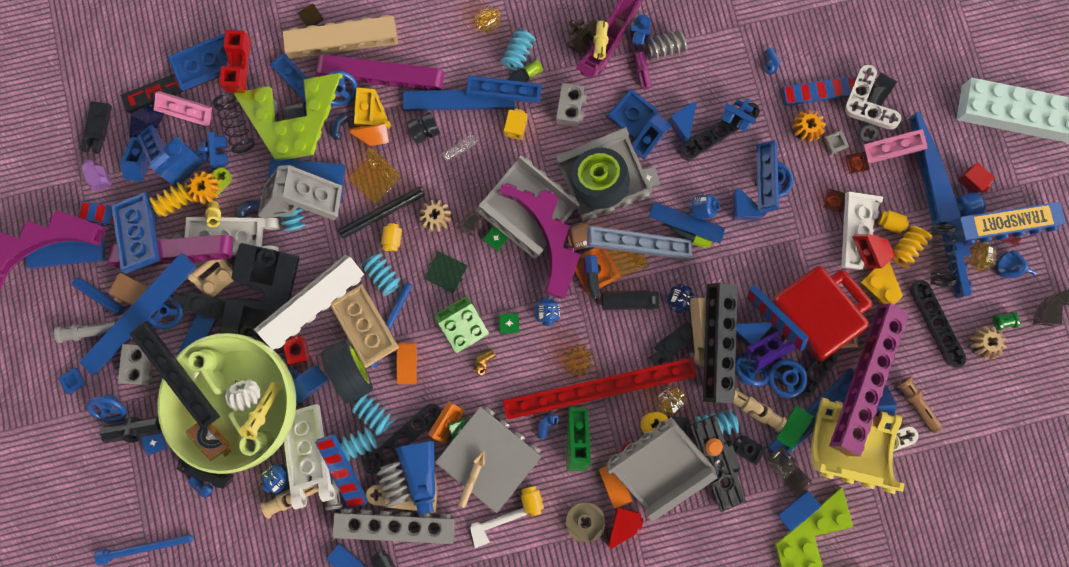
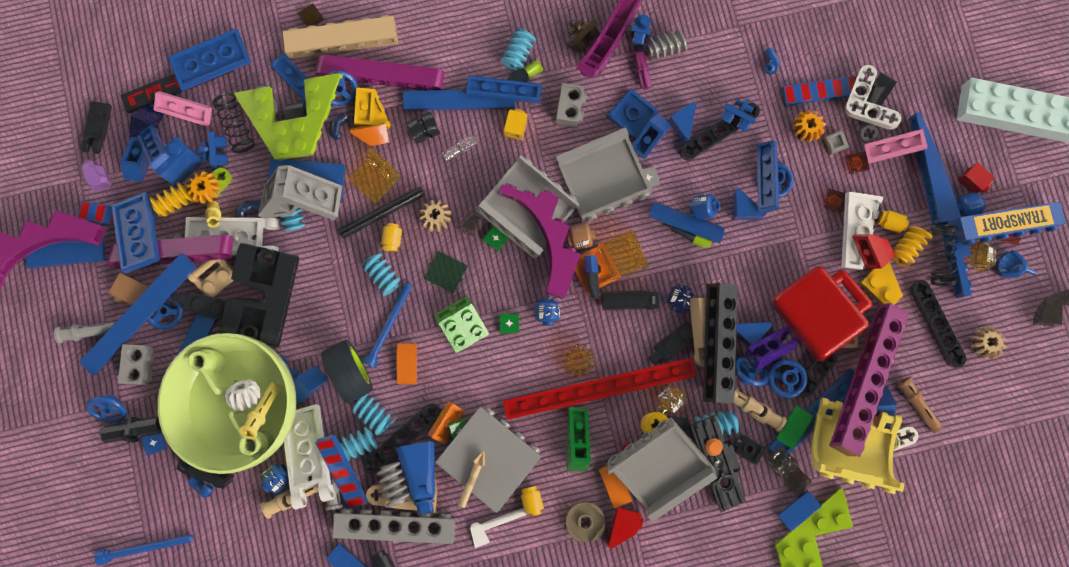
blue tile [58,368,87,395] -> none
blue axle [72,277,124,315] -> none
black tile [129,321,220,430] -> none
panel [186,423,231,461] -> none
red arch [219,30,251,93] -> none
white brick [254,255,364,350] -> none
red brick [283,335,311,366] -> none
tan tile [331,284,399,368] -> none
clear yellow head [473,5,502,34] -> none
pearl gold arm [474,349,496,375] -> none
blue arm [537,413,559,439] -> none
wheel [571,147,630,209] -> none
sand blue tile [586,226,692,260] -> none
light yellow pin [593,21,609,59] -> none
blue tile [747,285,808,351] -> none
green bush [992,311,1020,331] -> none

